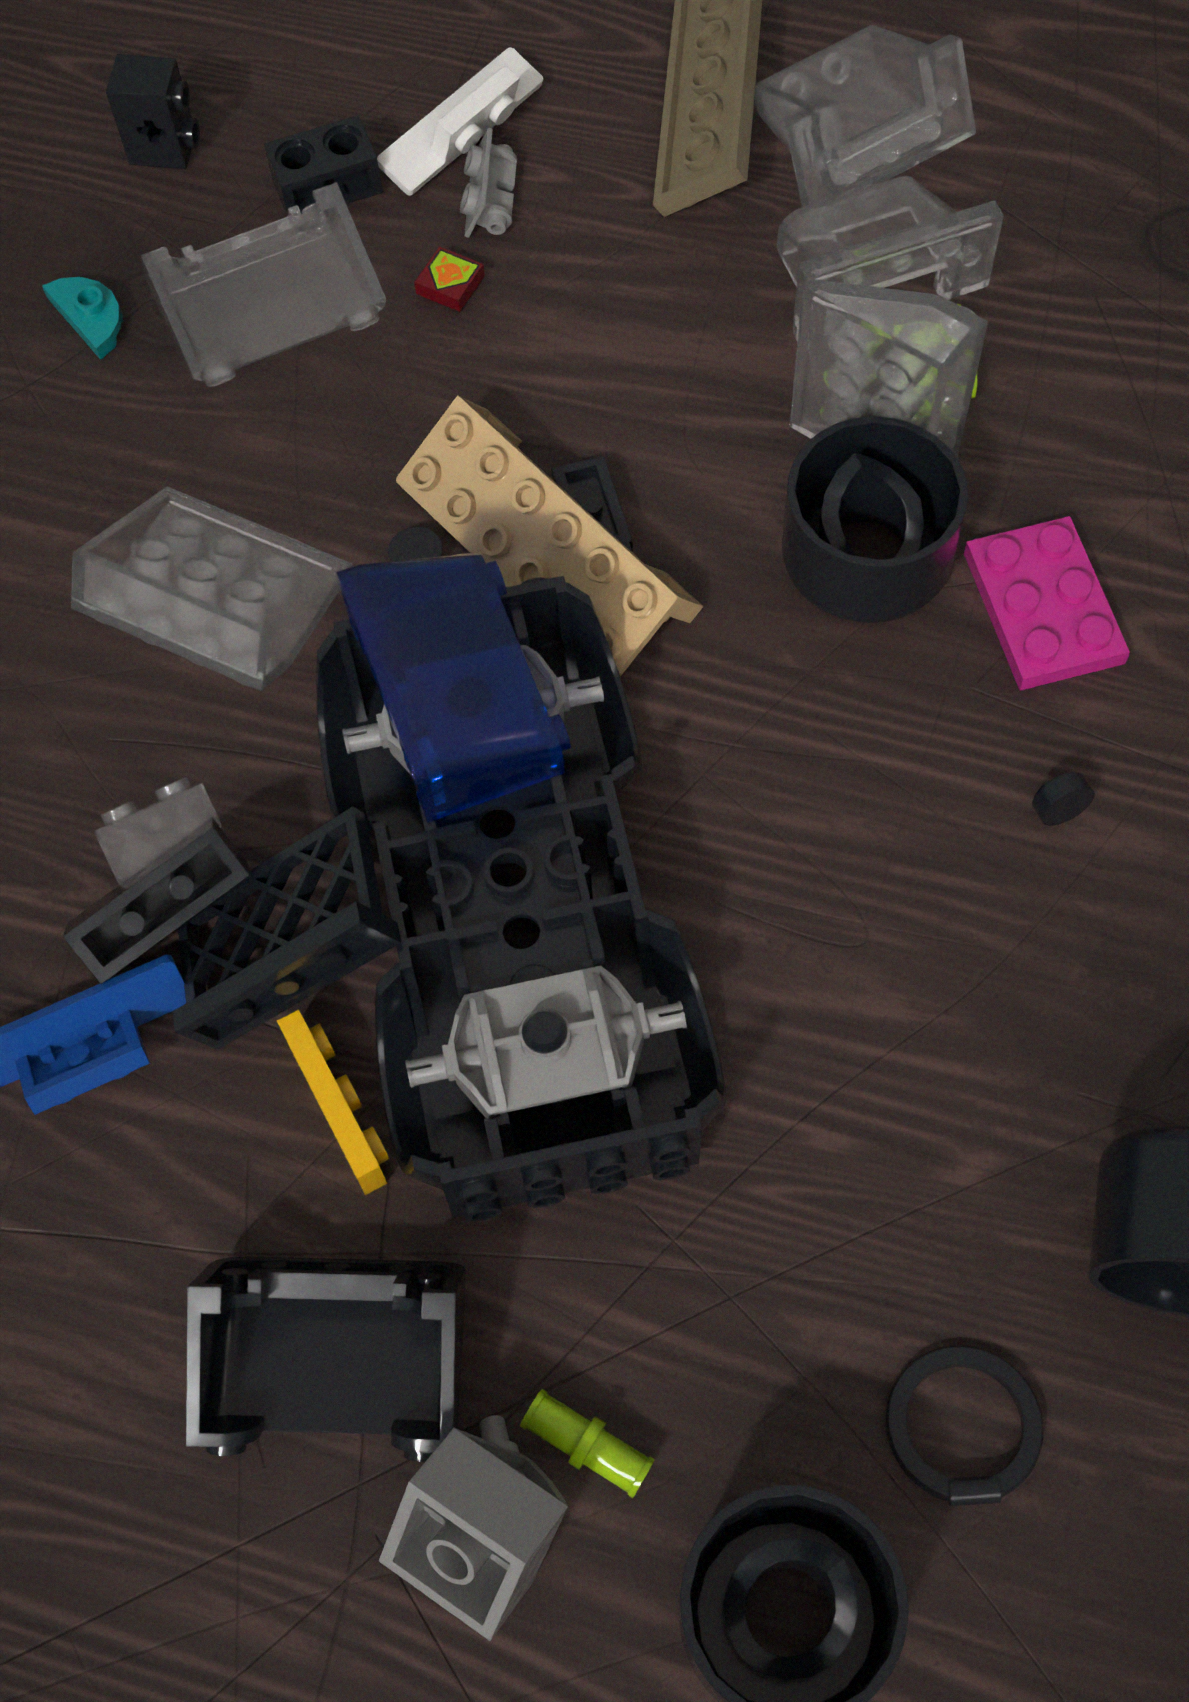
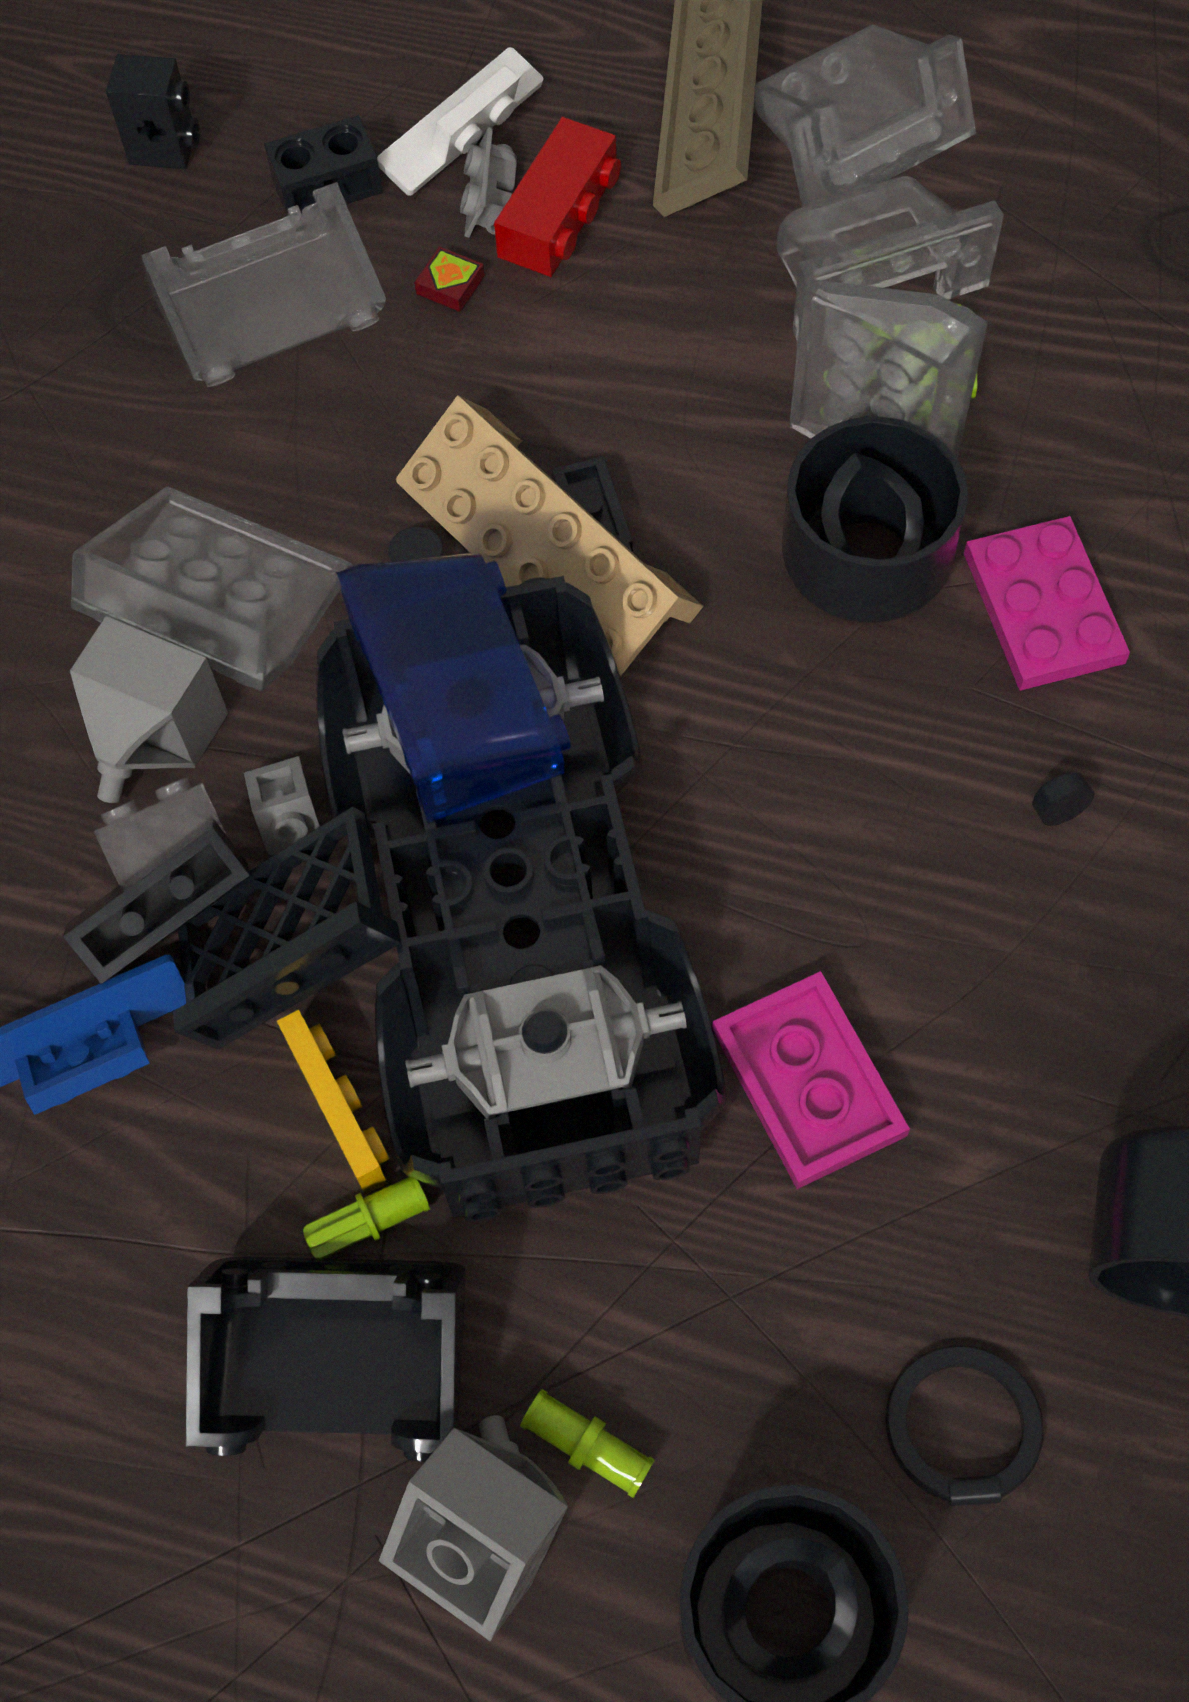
teal plate [42,277,123,360] -> none
none -> light grey piece [70,616,228,803]
none -> light grey bracket [244,756,320,855]
none -> lime axle [303,1176,430,1259]
none -> red brick [494,117,621,277]
none -> dark pink plate [712,971,910,1189]

